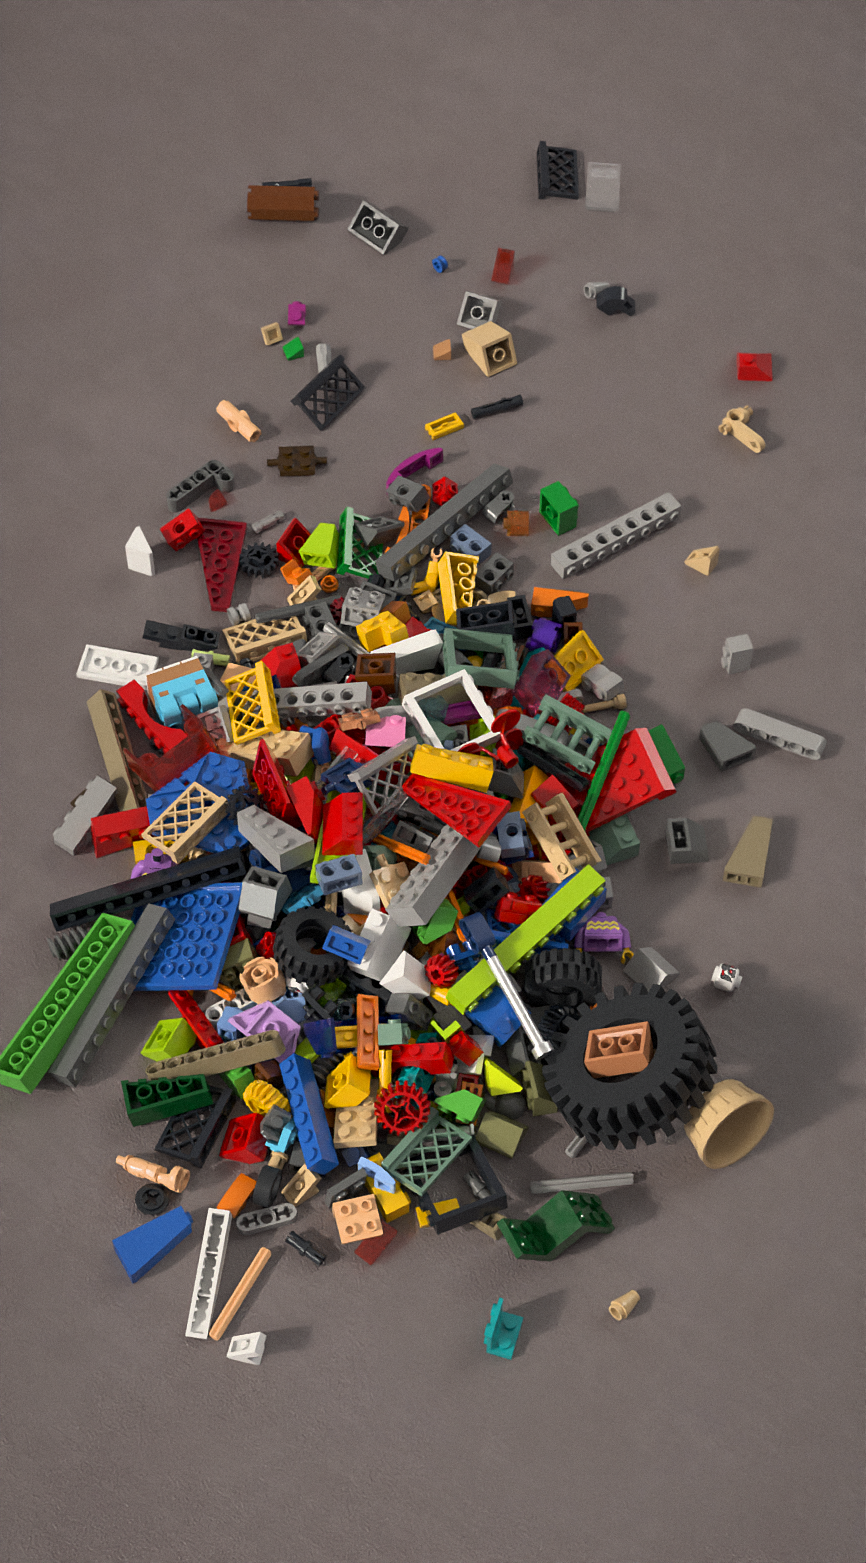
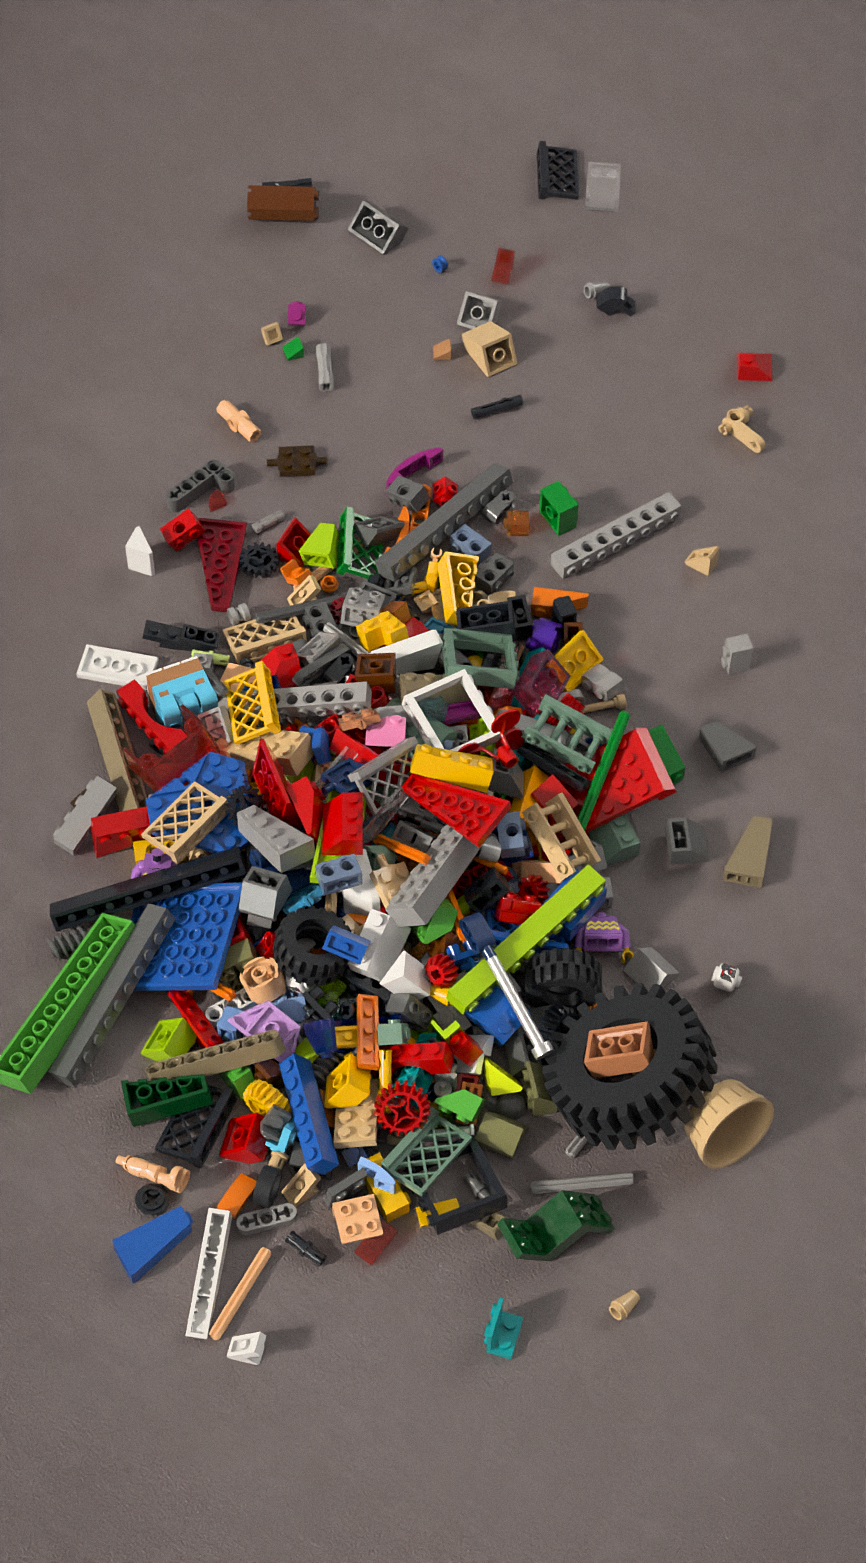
black fence [290,354,365,431] -> none
yellow tile [425,412,464,440] -> none
light grey beam [733,708,827,760] -> none

